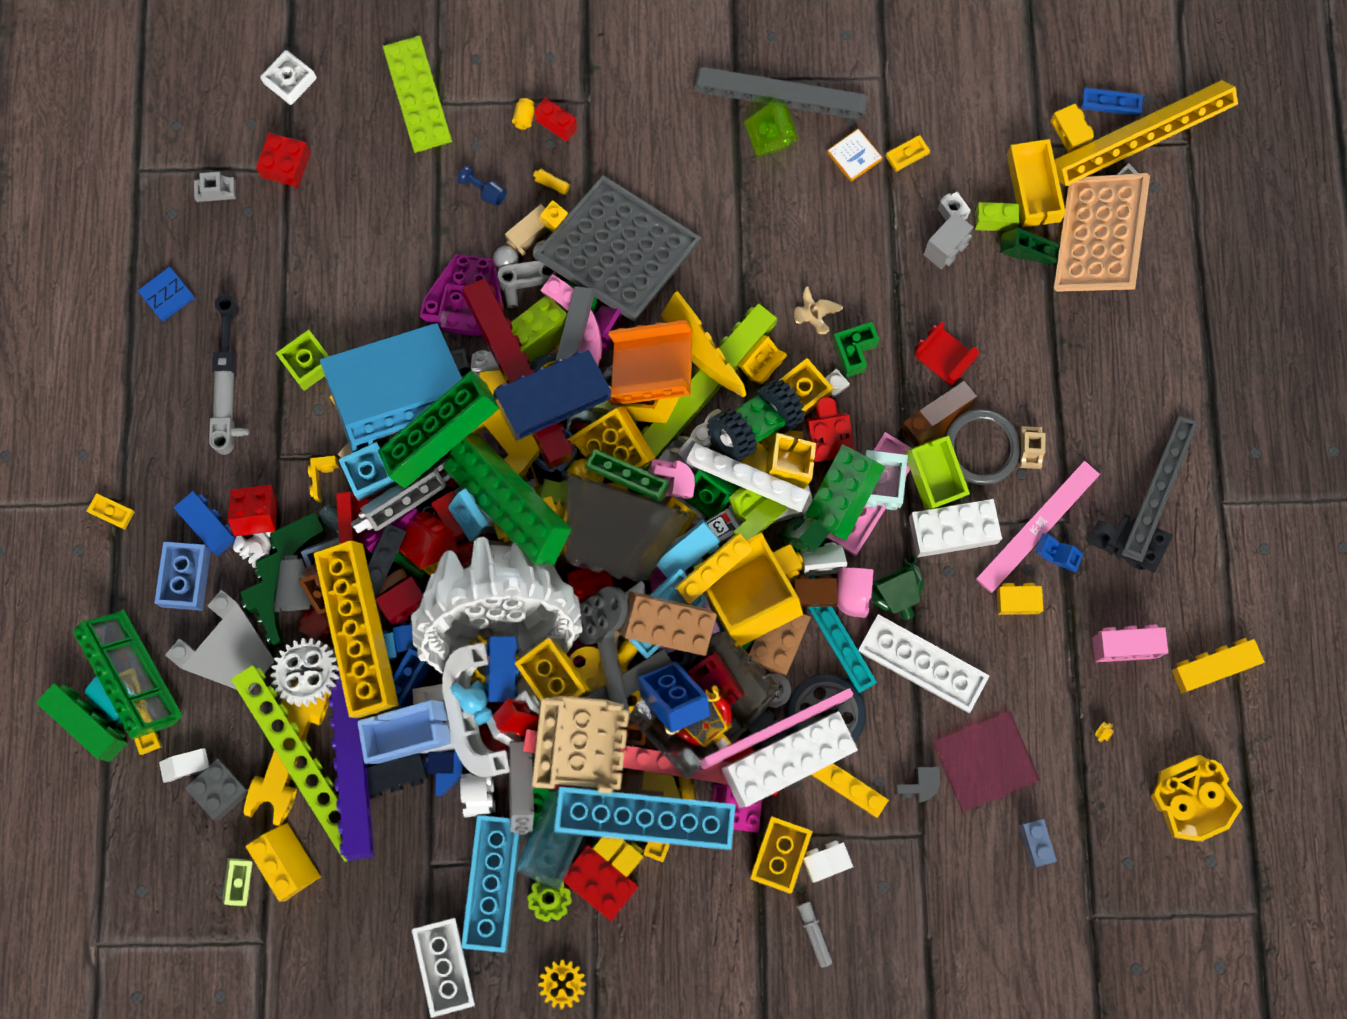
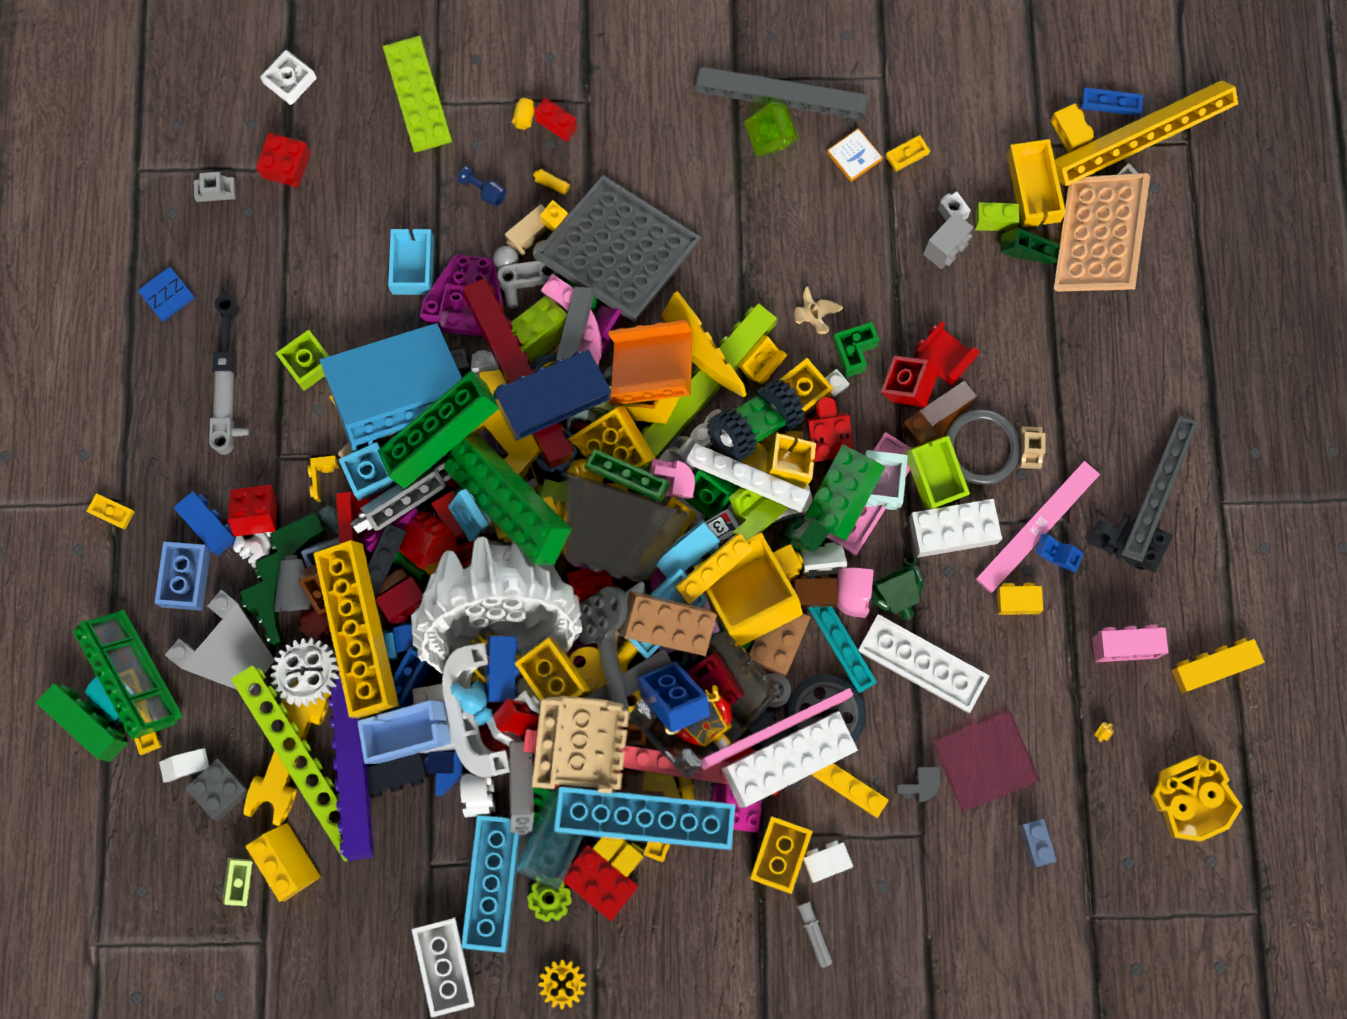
none -> medium azure piece [388,229,434,295]
none -> red brick [881,356,939,408]

